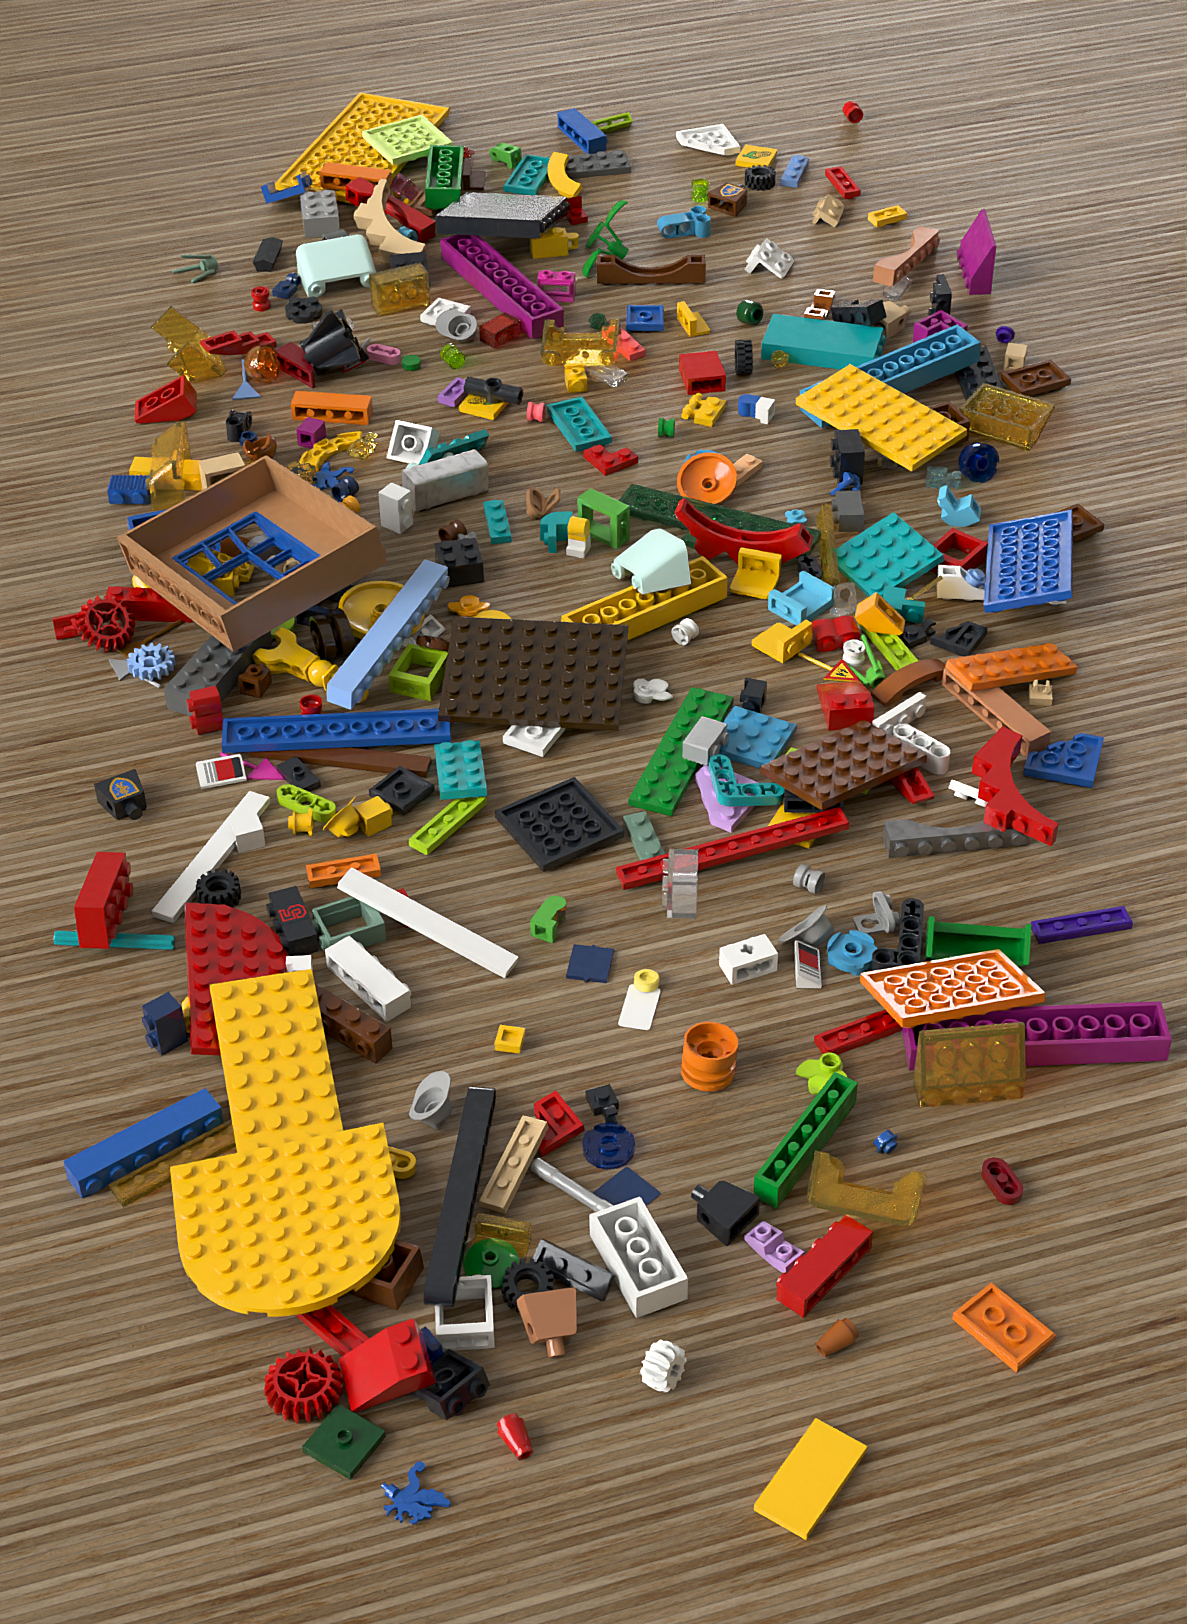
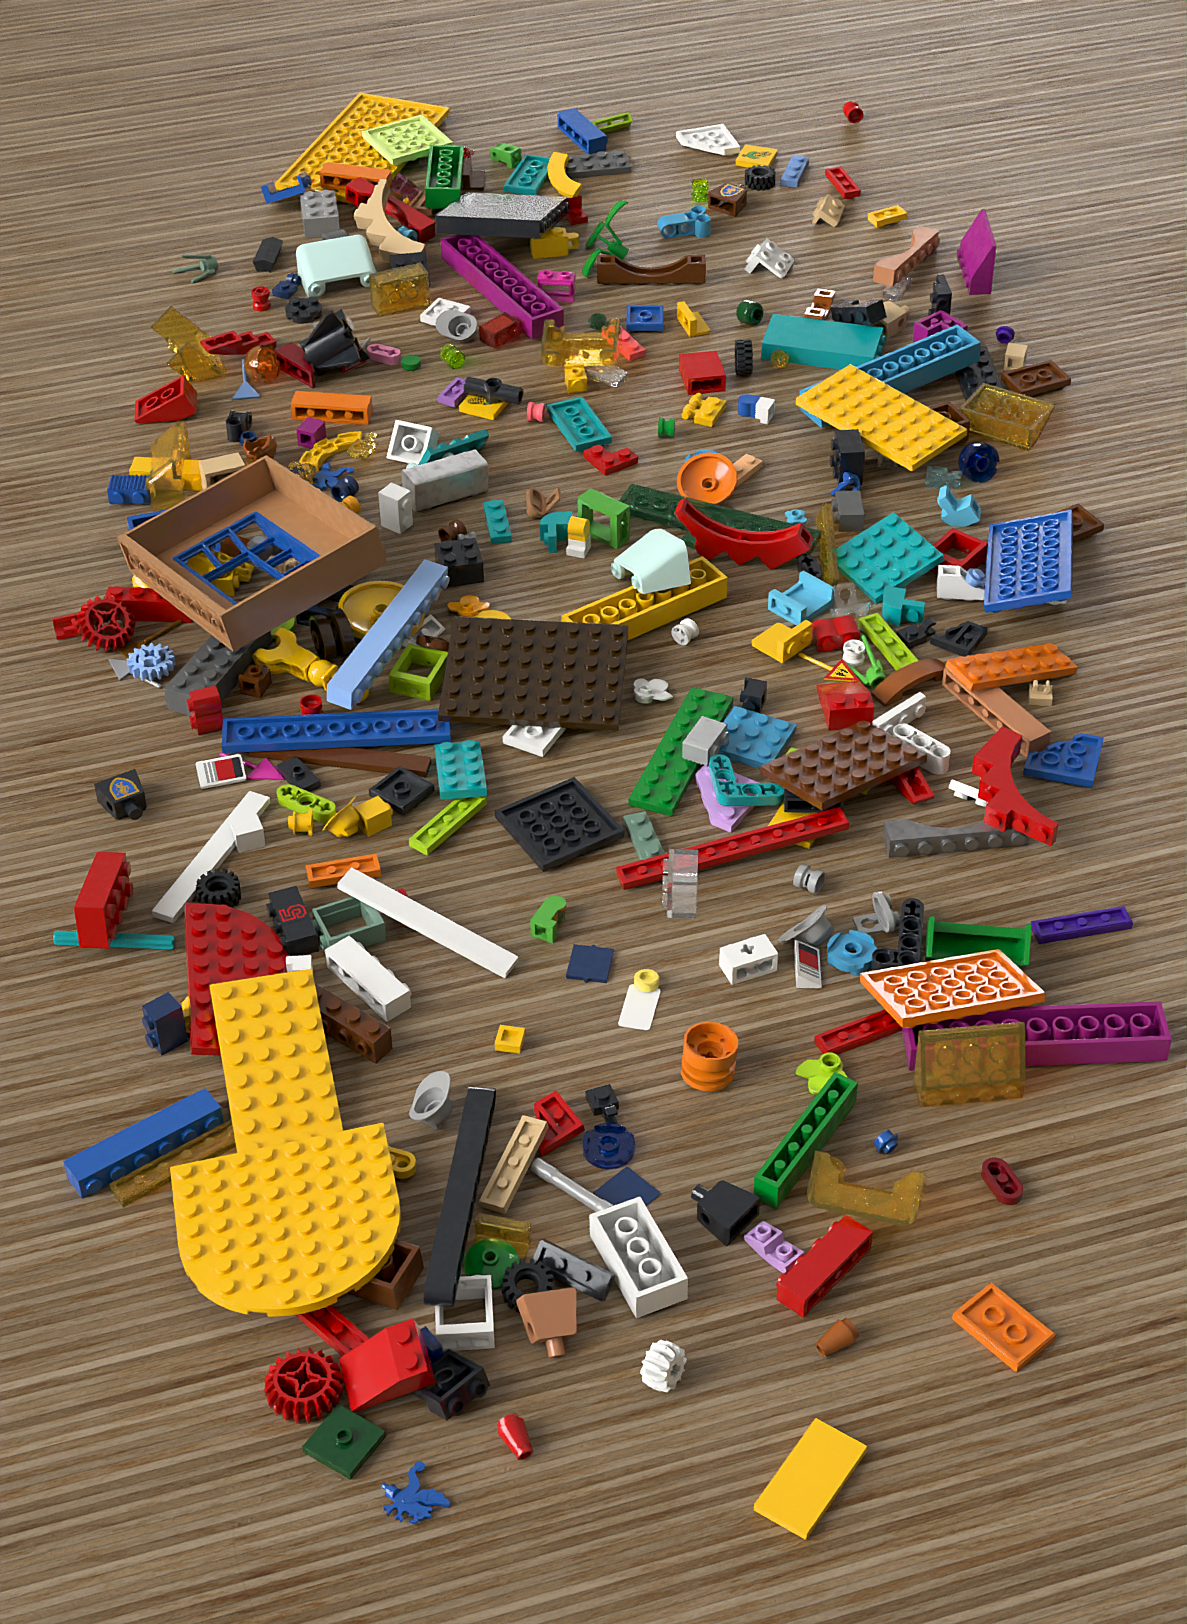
yellow bracket [730,547,782,599] -> none
light orange slope [855,592,905,635] -> none
clear yellow piece [907,575,943,600] -> none

